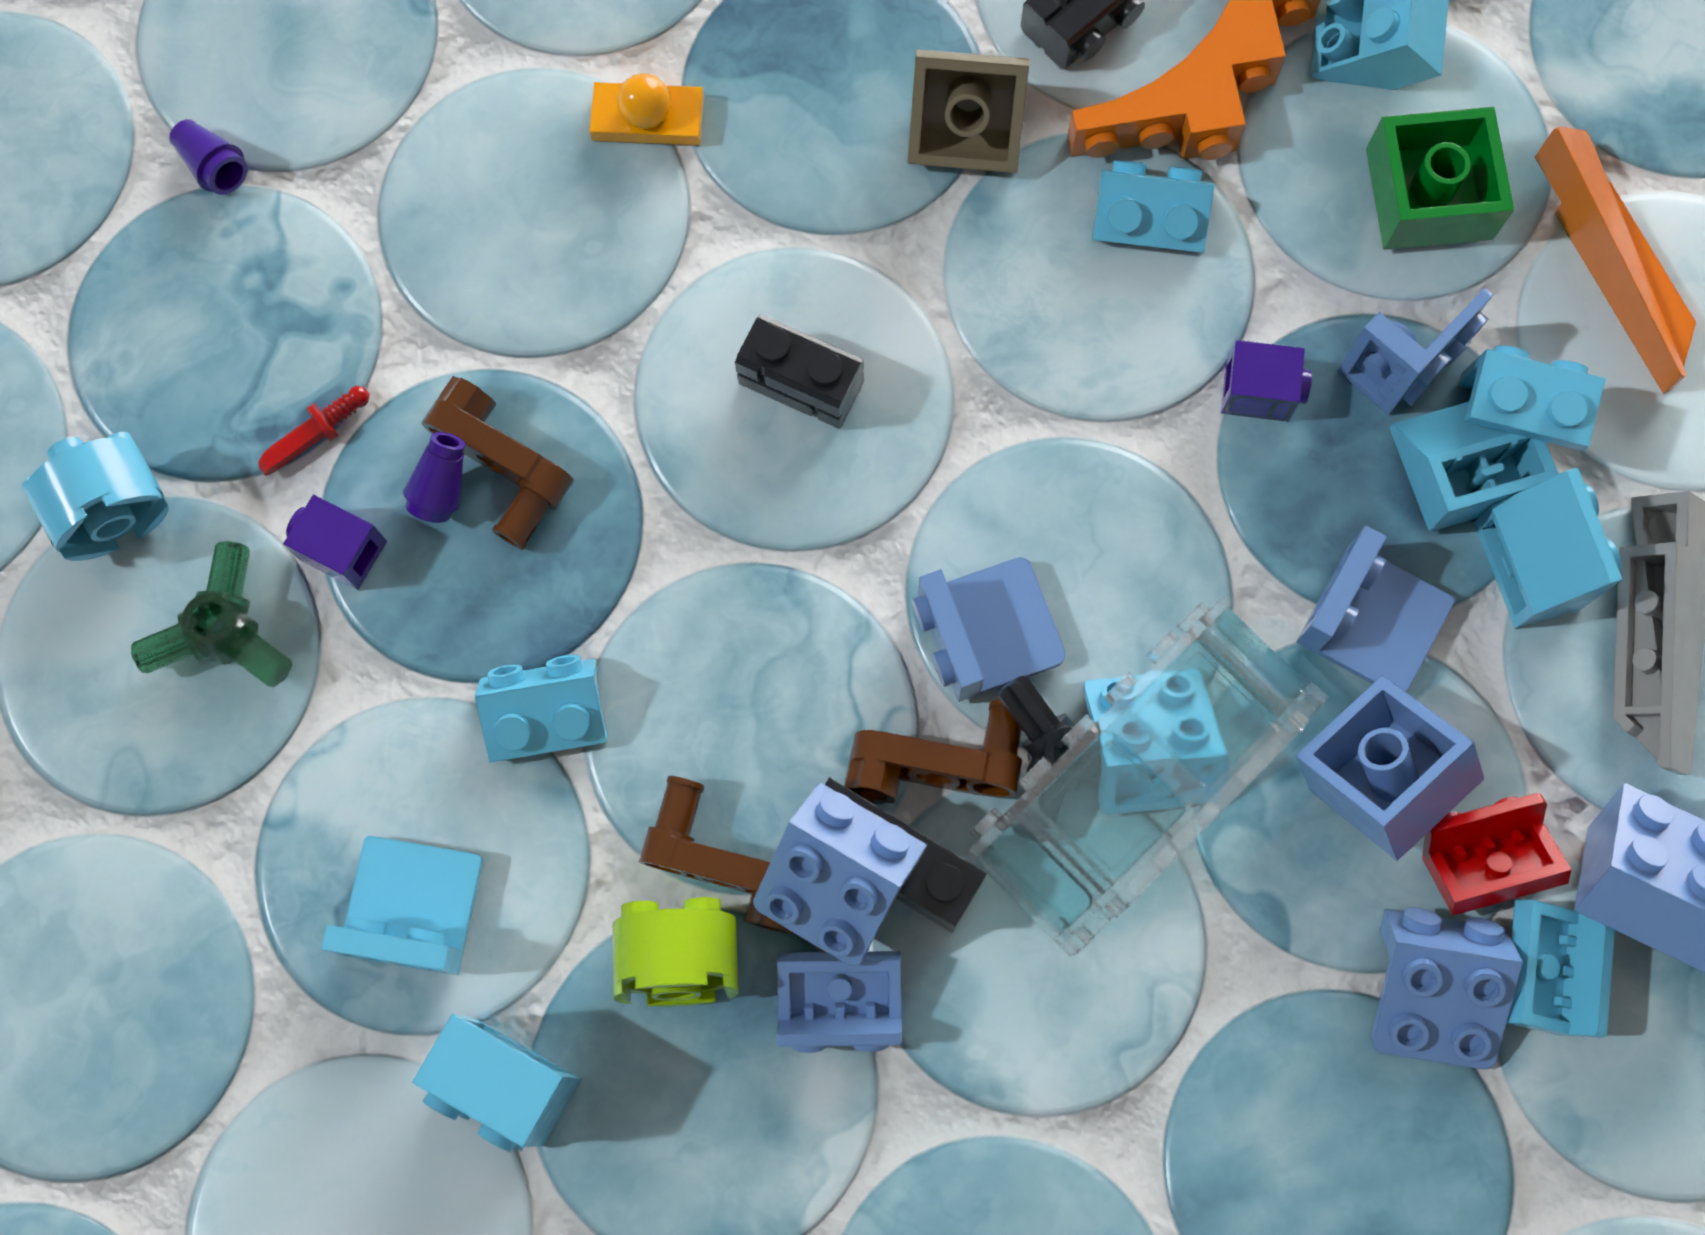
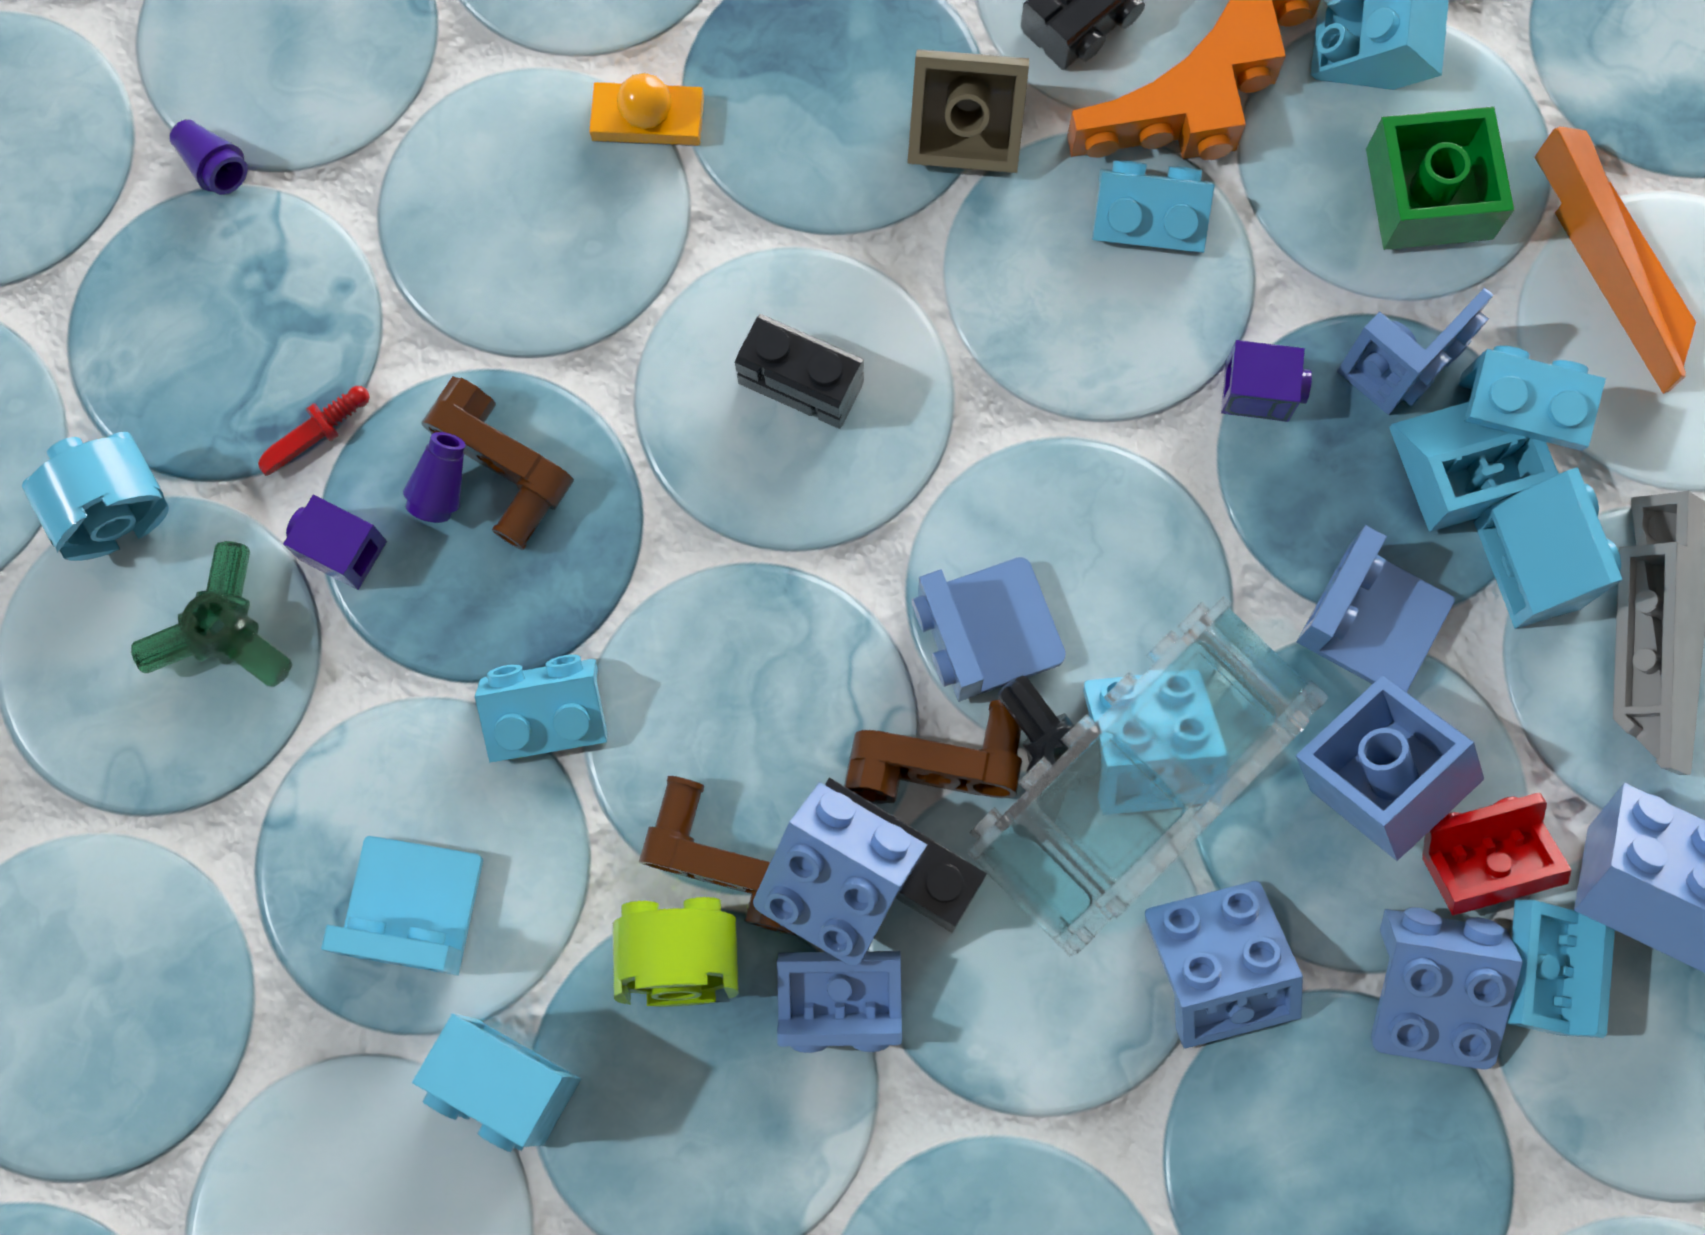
none -> medium blue bracket [1145,881,1303,1049]

